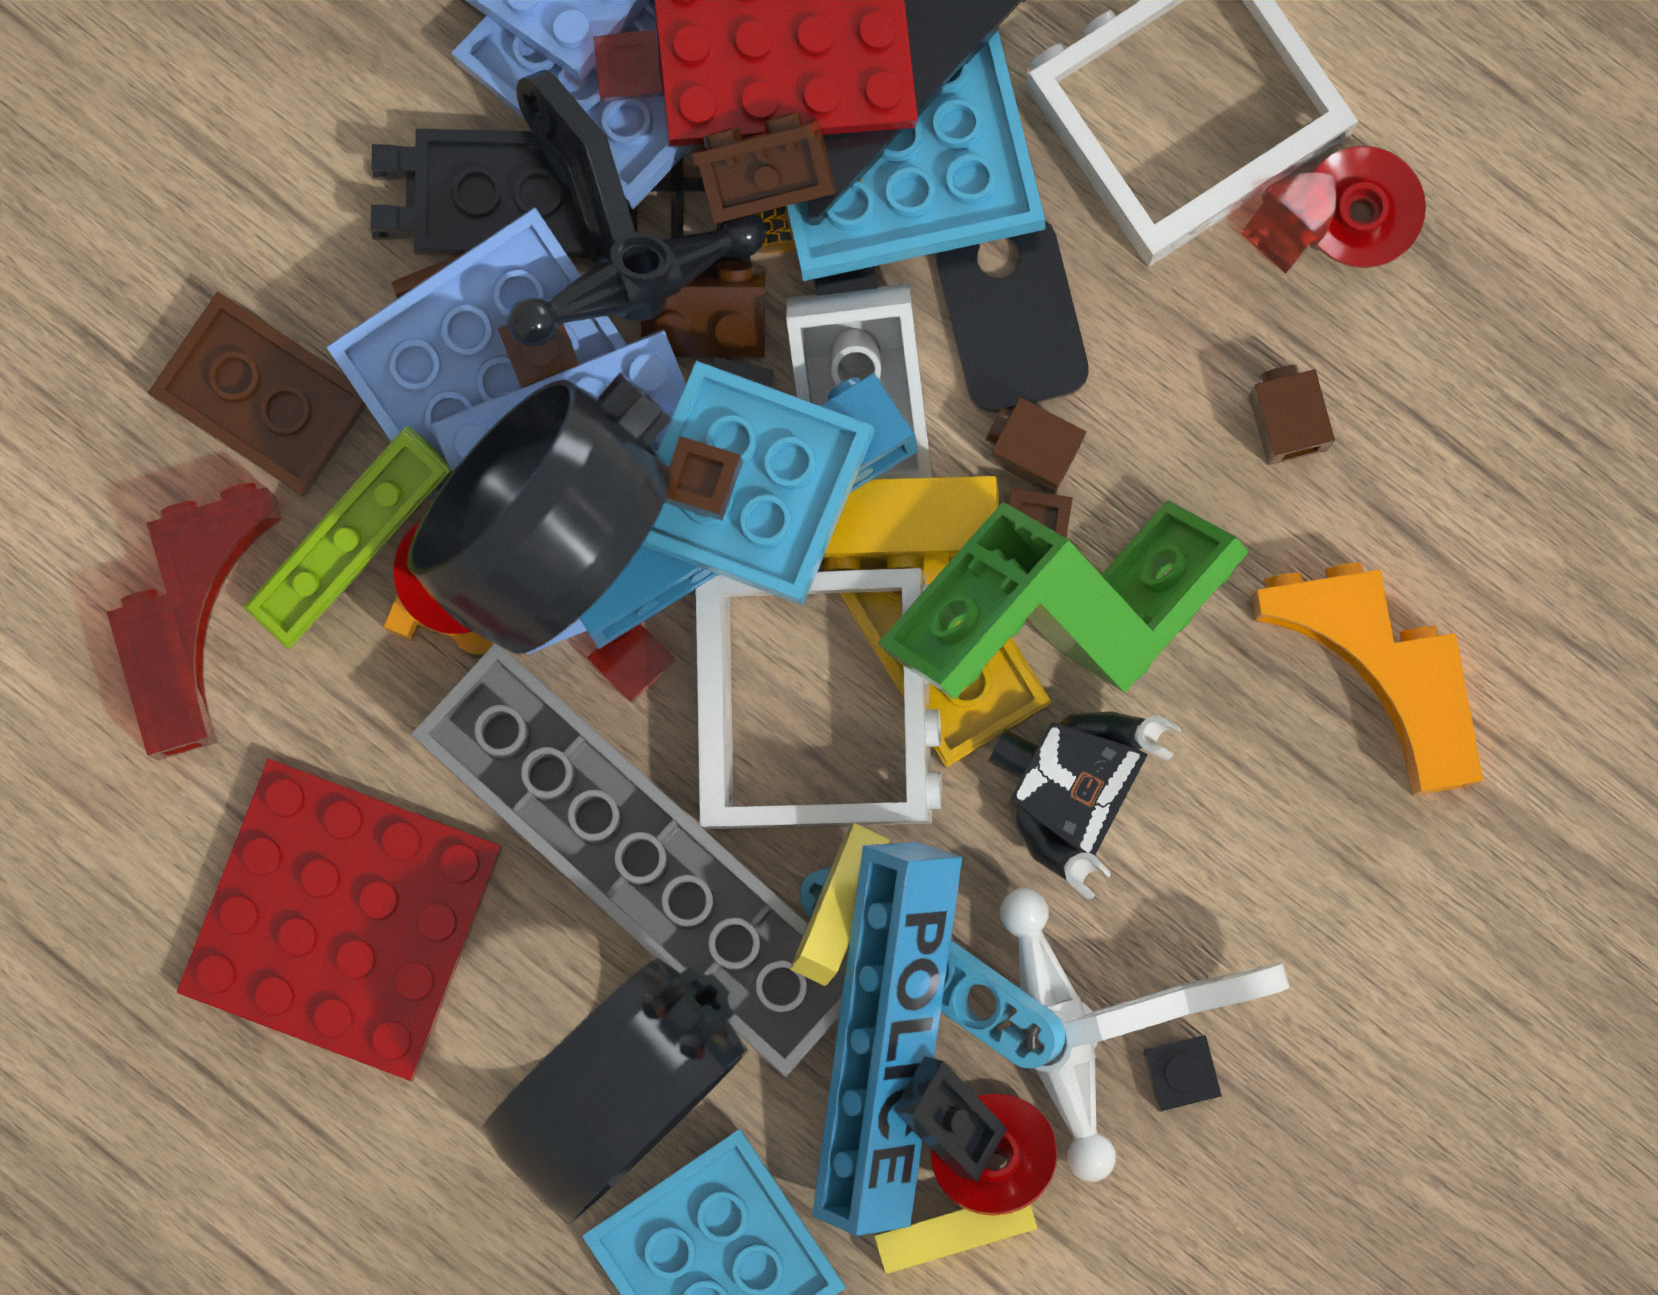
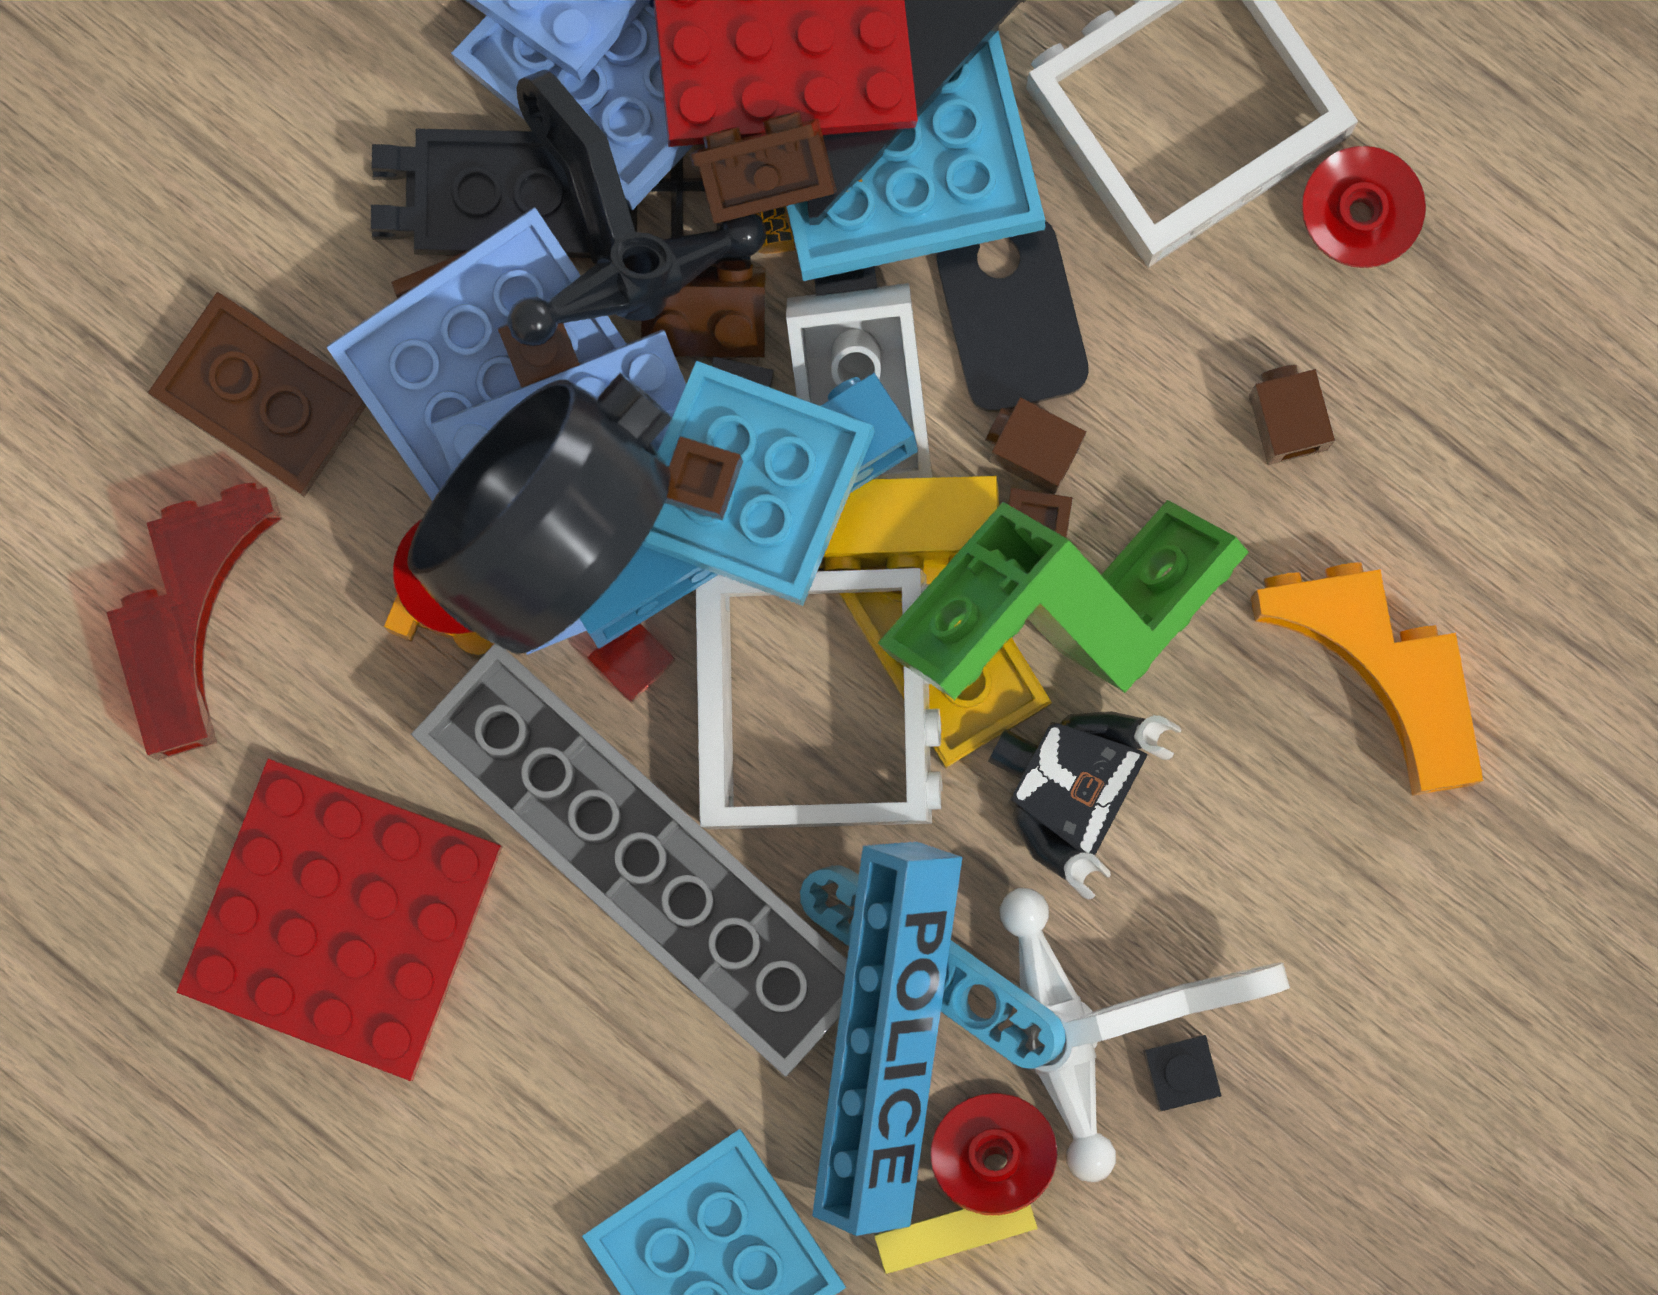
lime tile [243,426,453,650] -> none
black cylinder [481,958,748,1223] -> none
clear red plate [593,30,663,102] -> none
light yellow piece [790,823,890,986] -> none
black plate [894,1056,1007,1182] -> none
clear red tile [1241,173,1336,274] -> none

